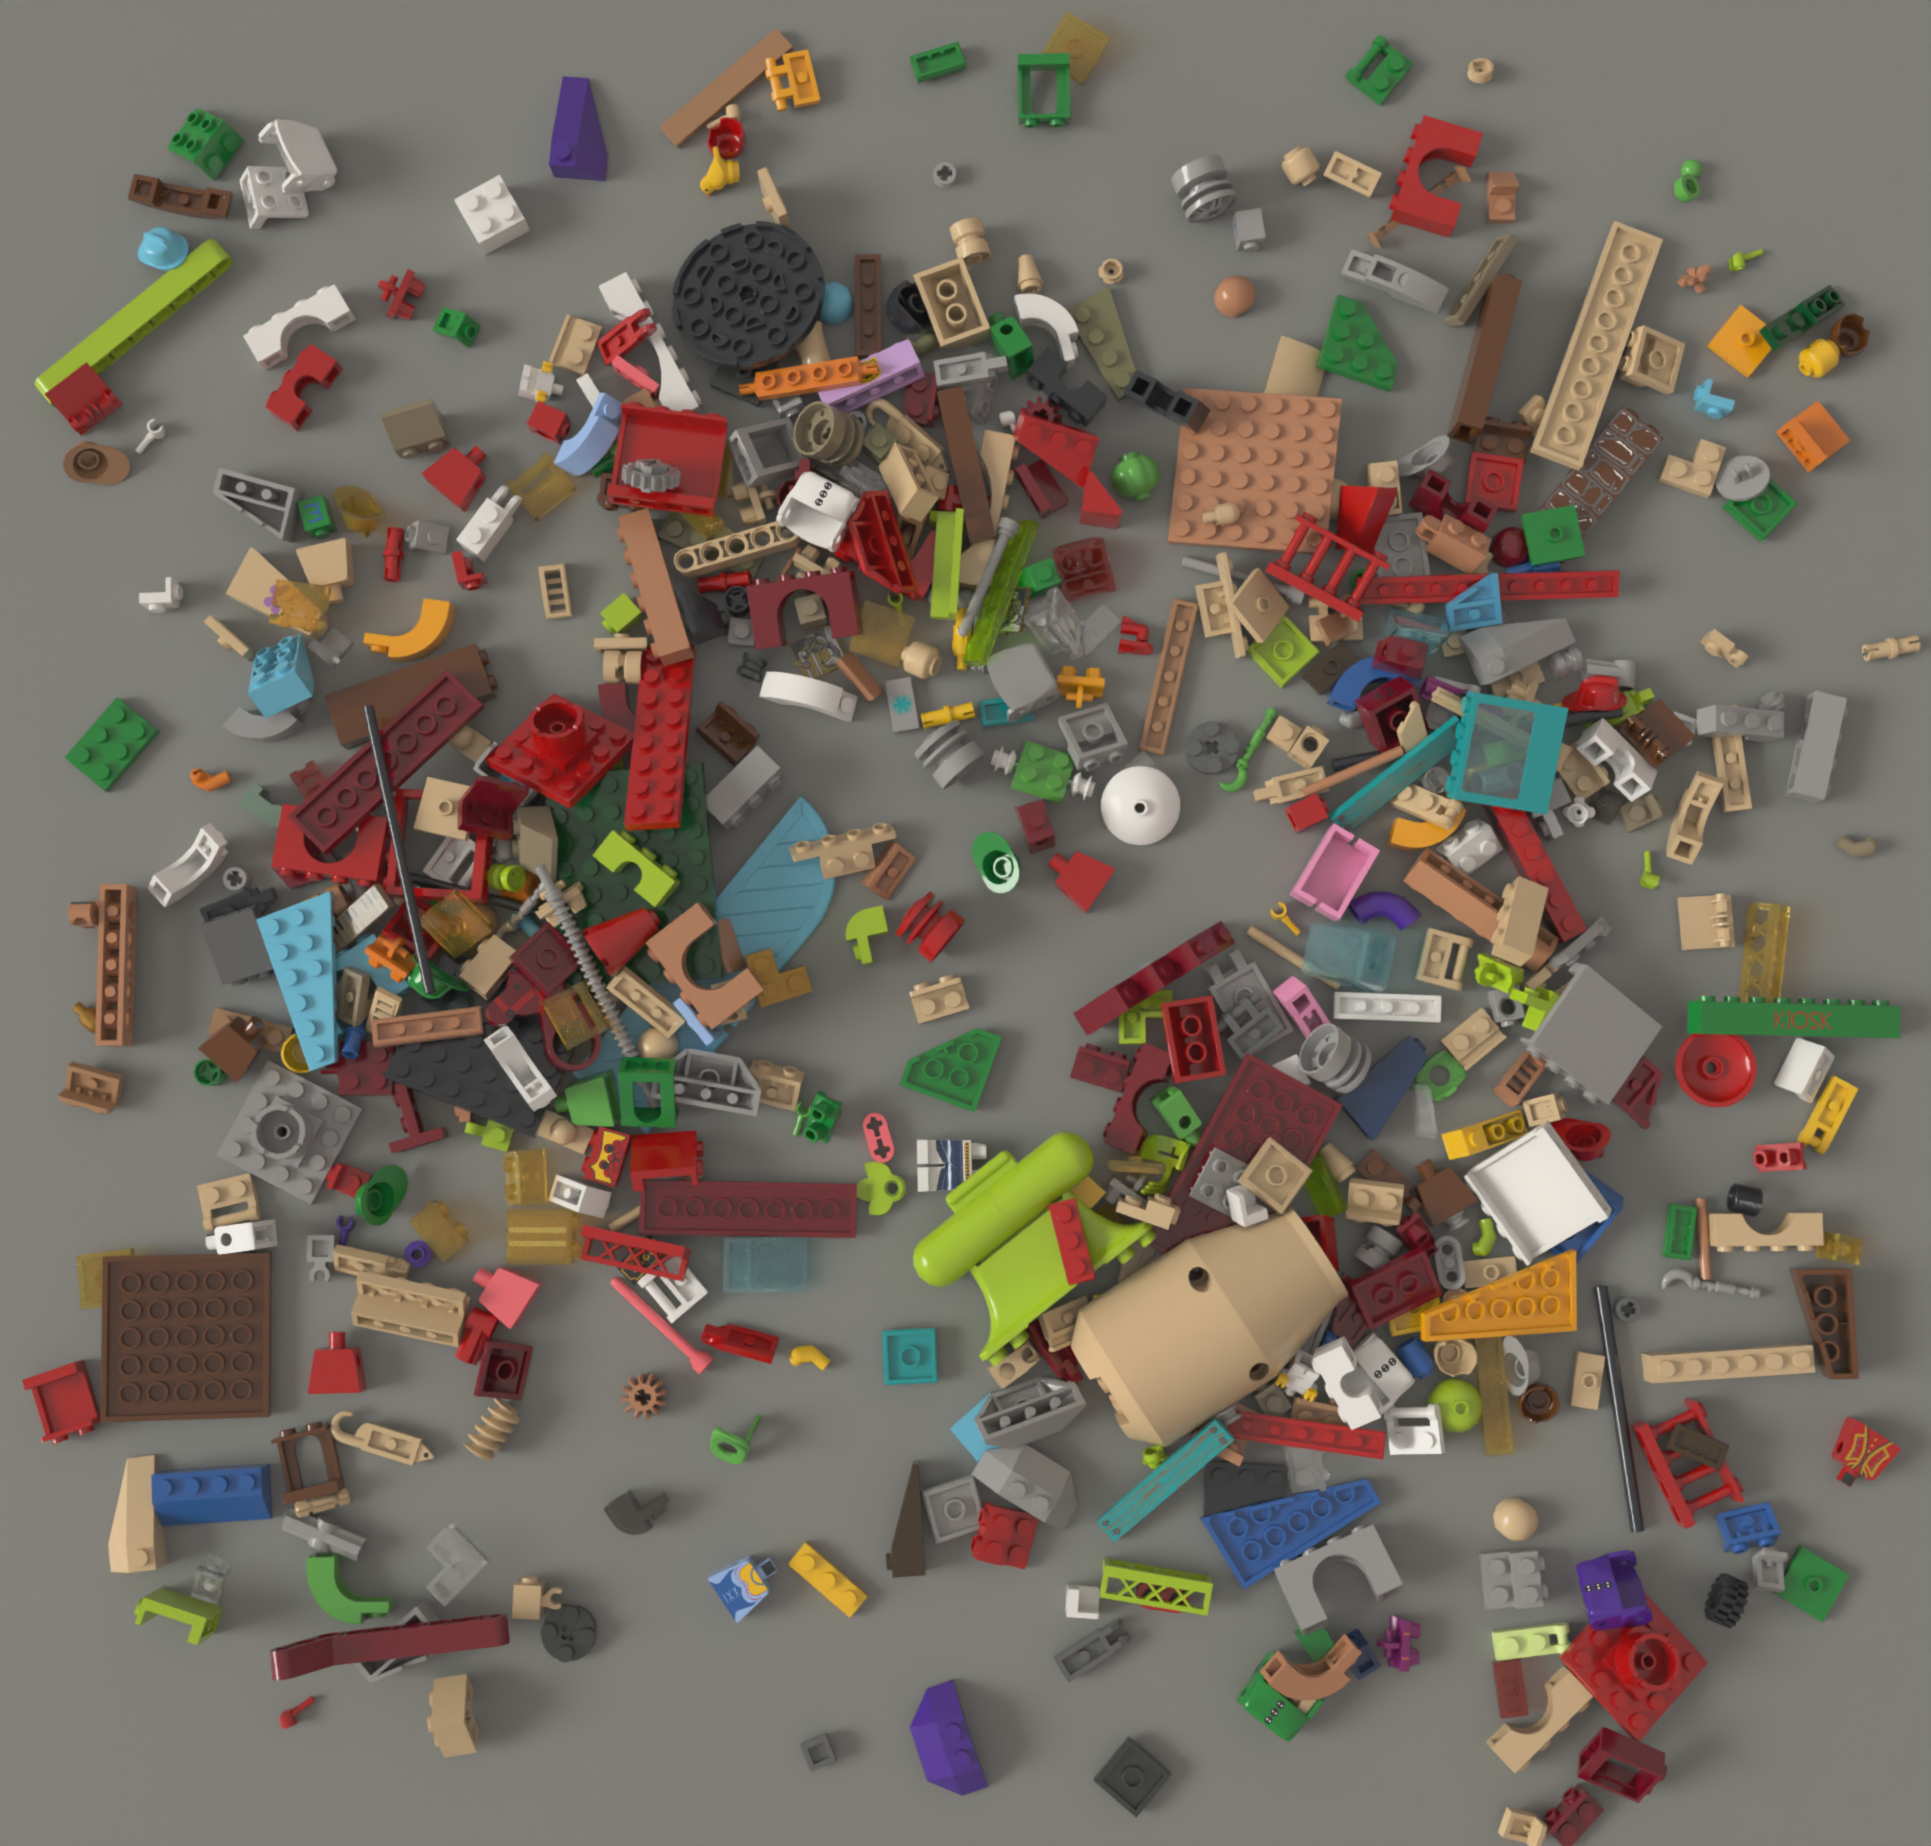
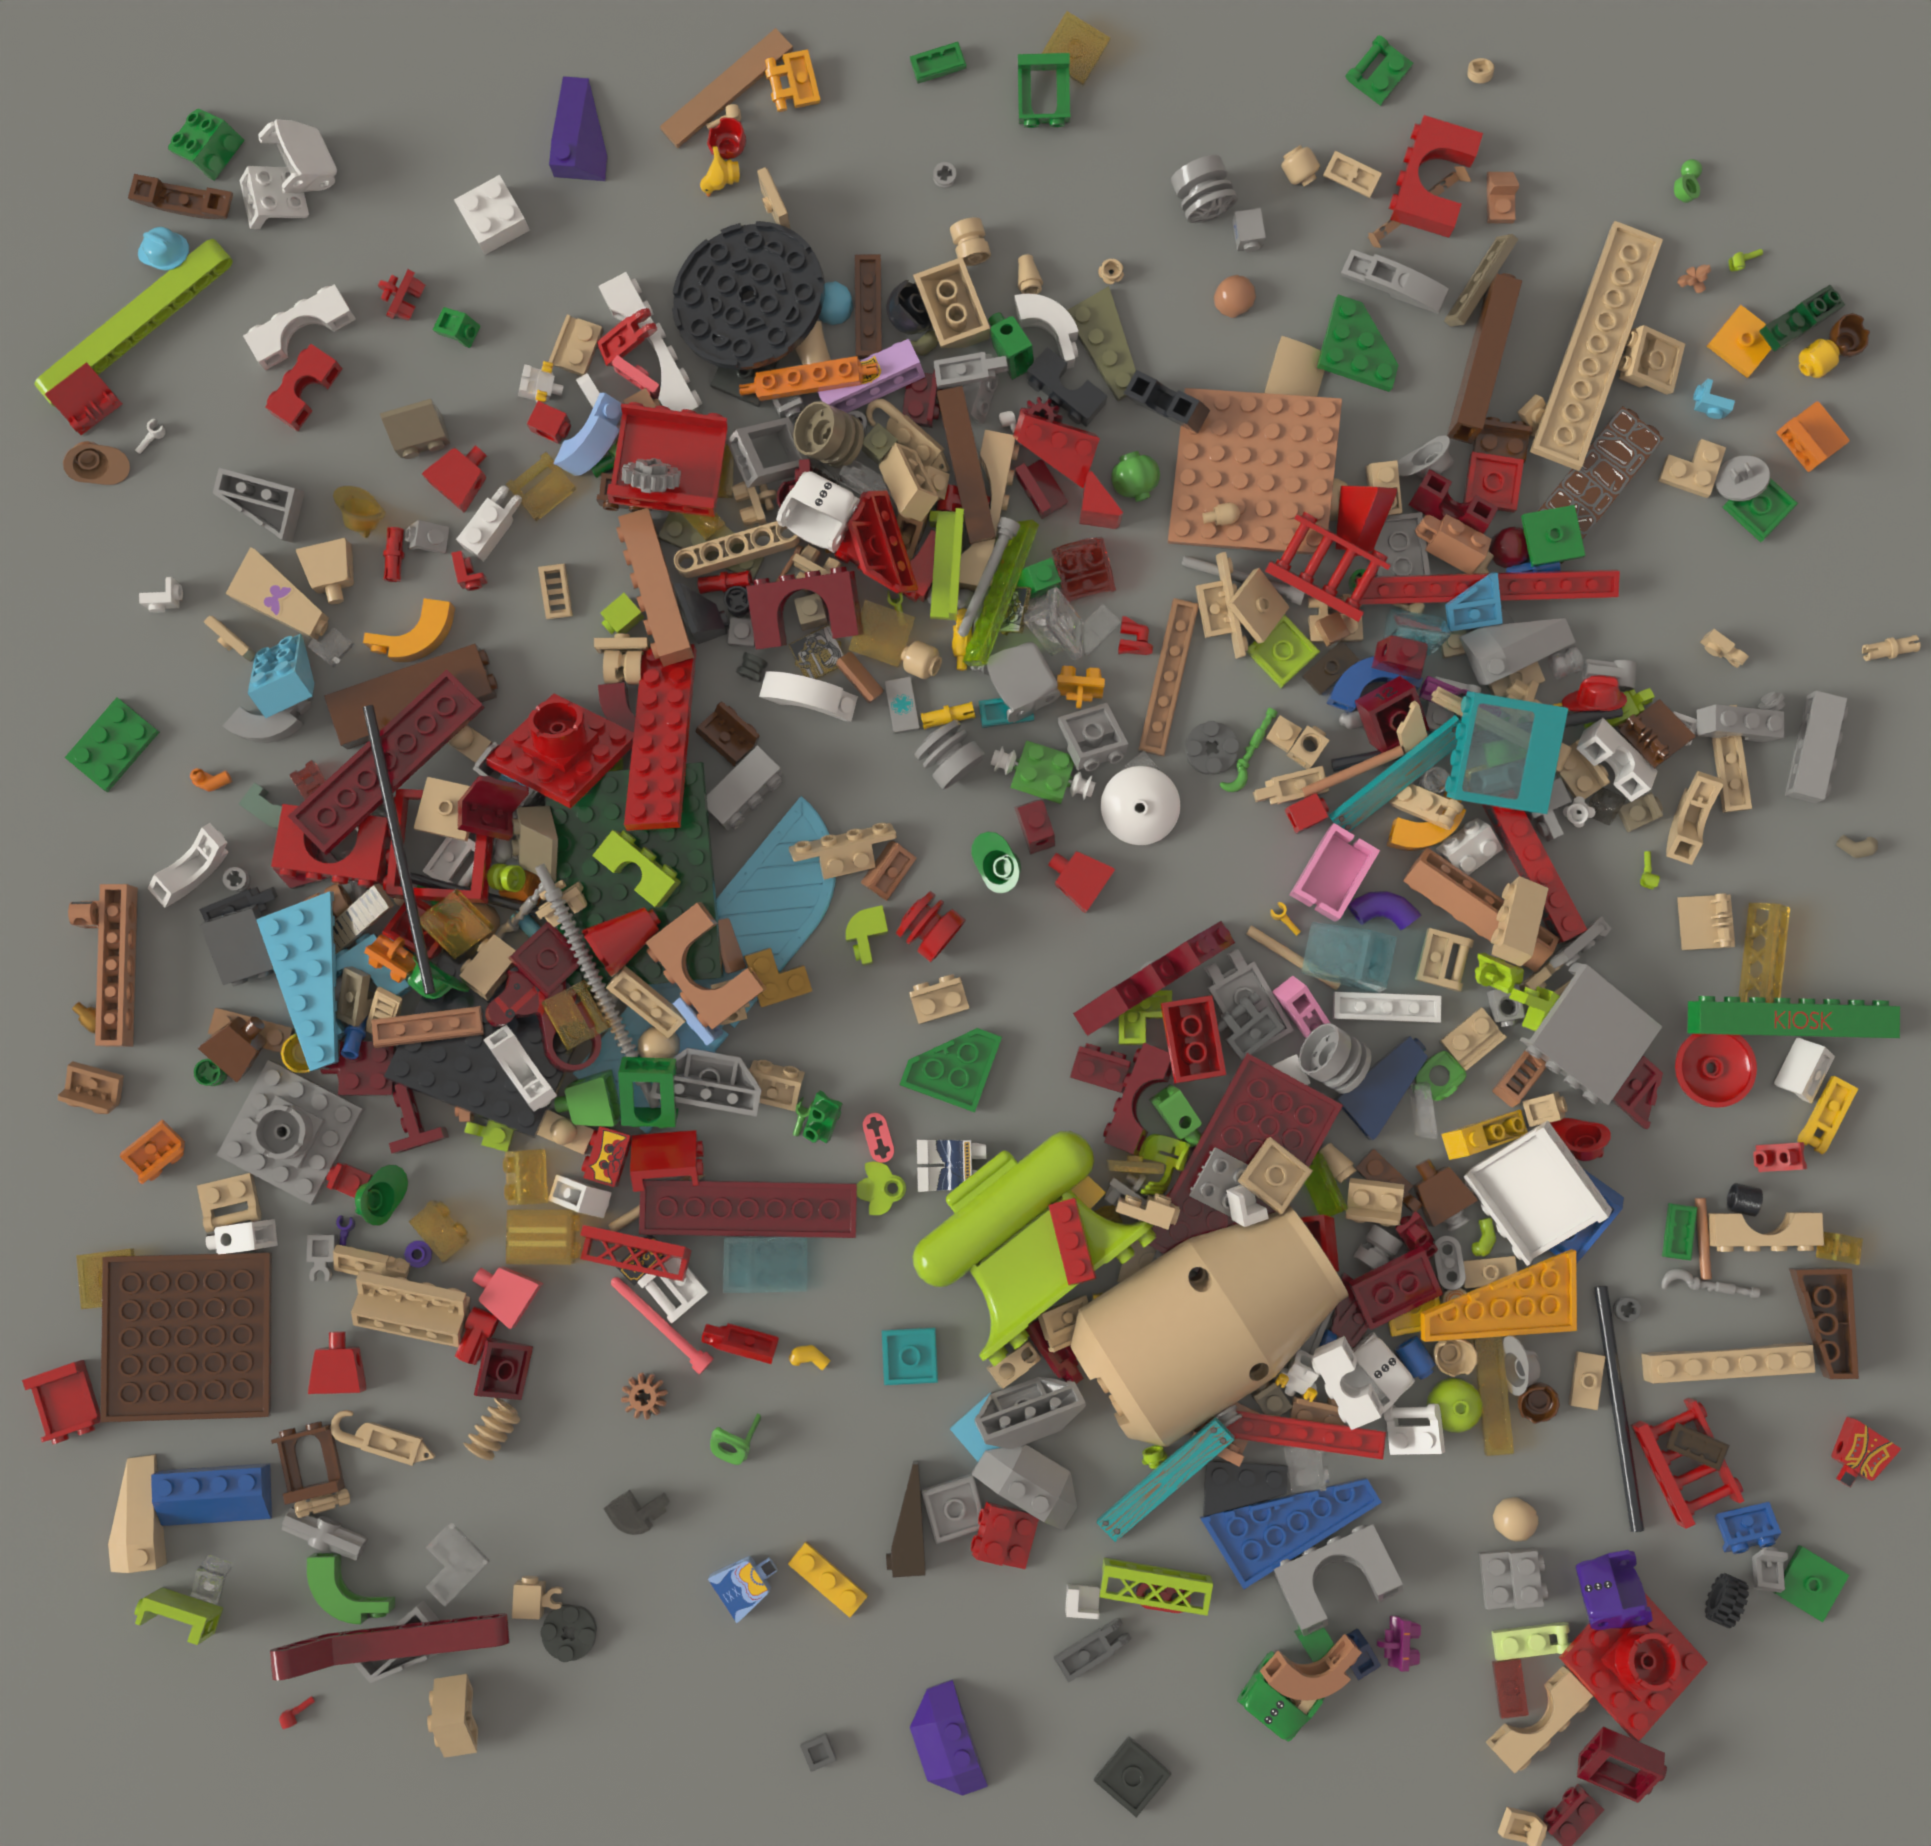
clear yellow plate [269,579,332,632] -> none
green brick [297,494,338,539] -> none
none -> orange bracket [120,1119,185,1184]

